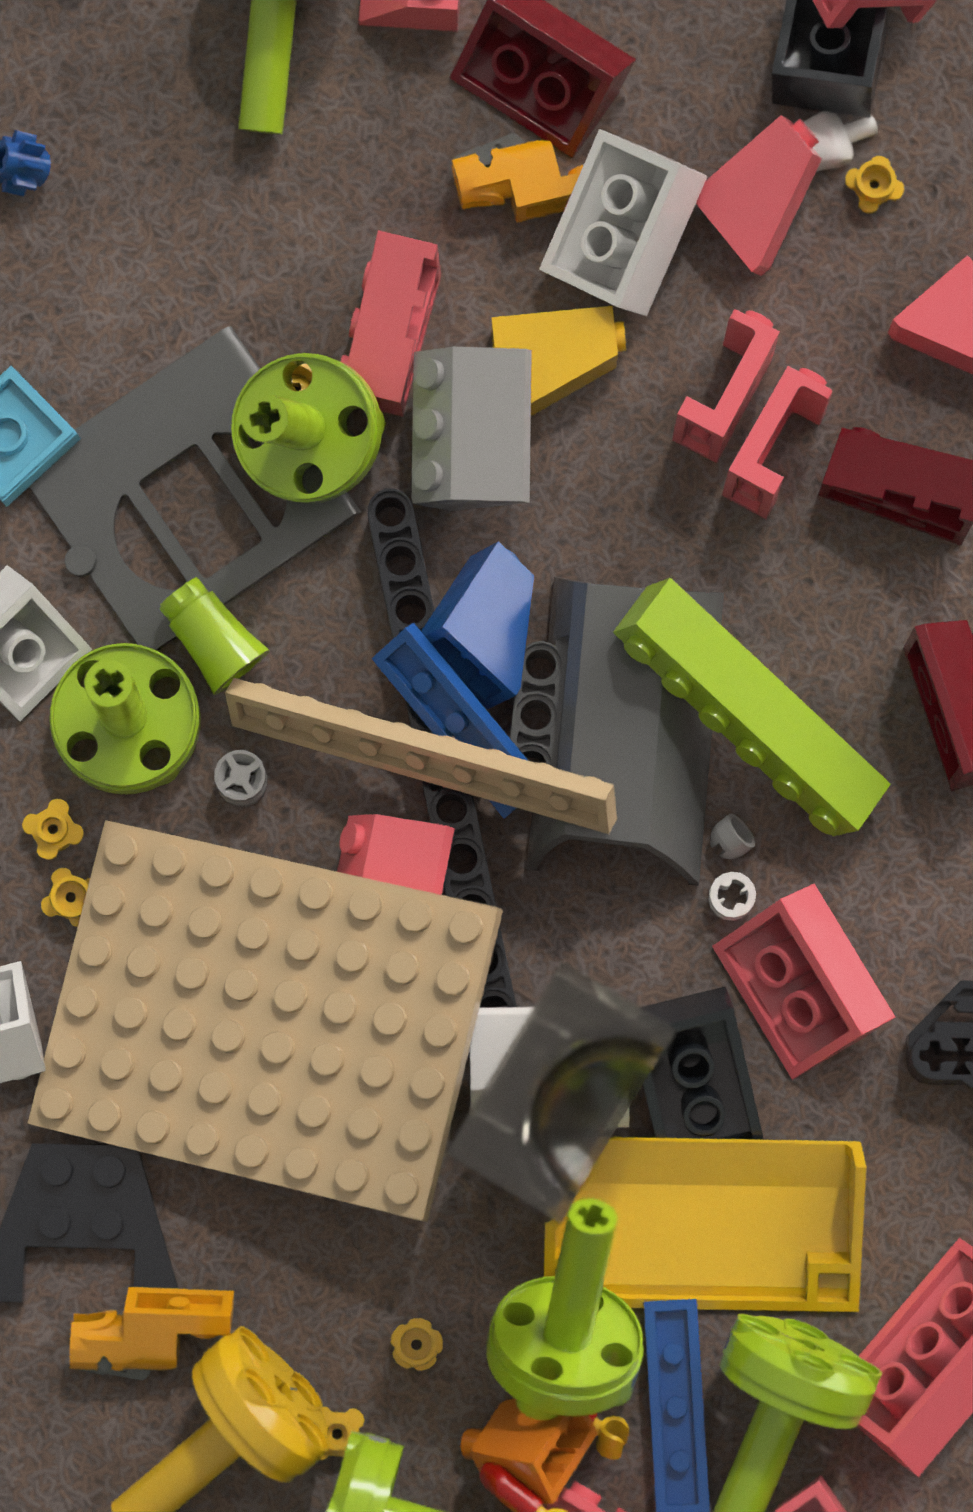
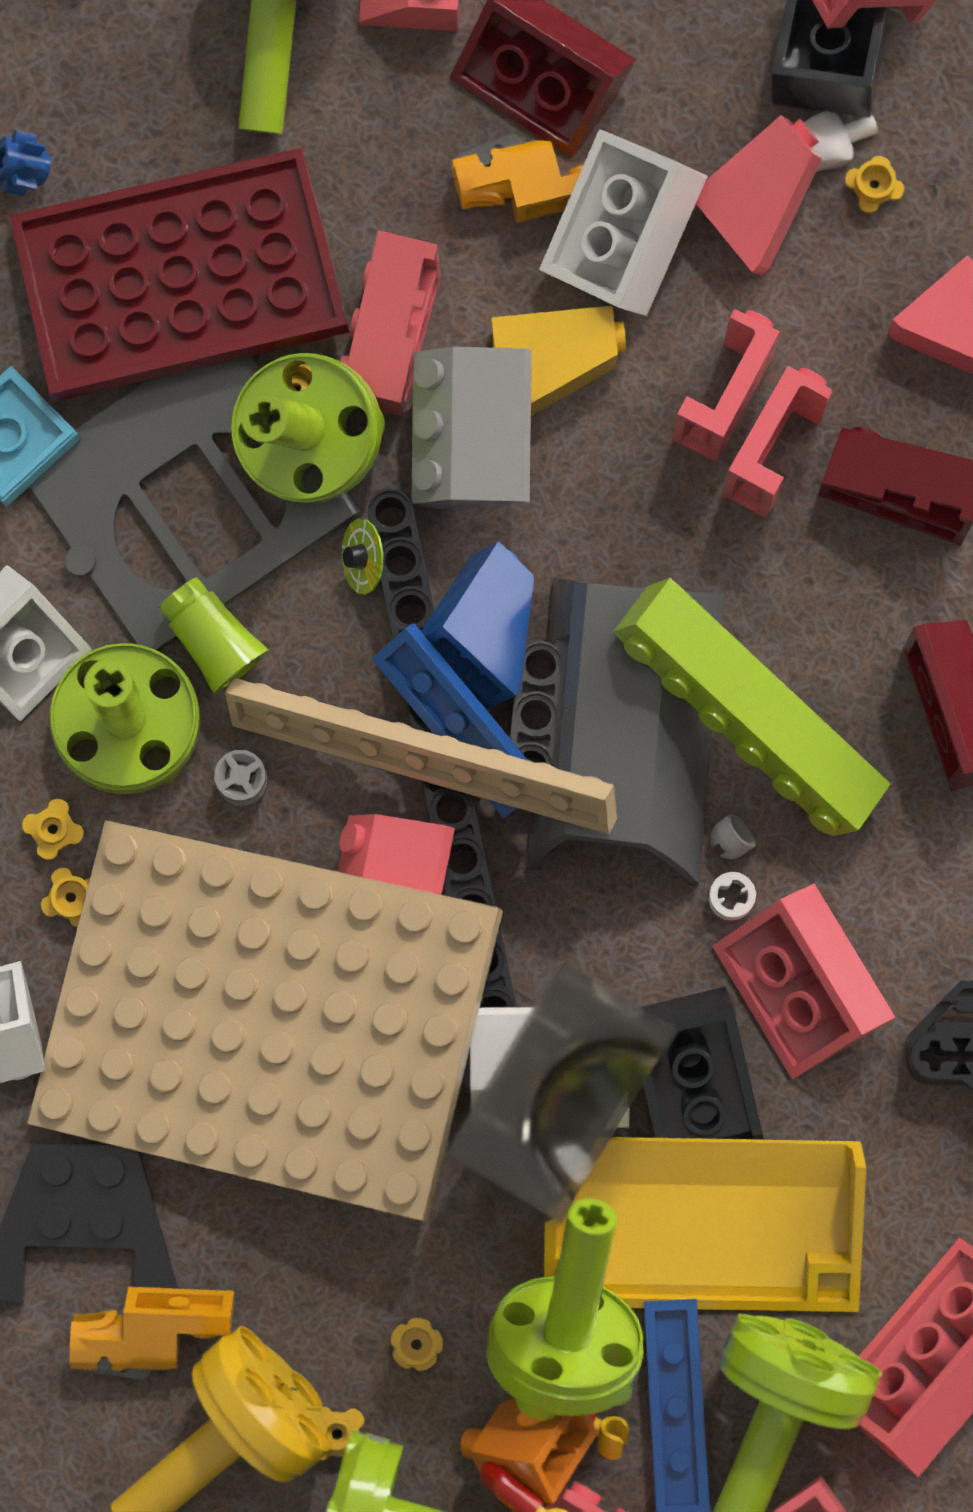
none -> dark red plate [9,147,349,402]
none -> piece [342,518,383,595]

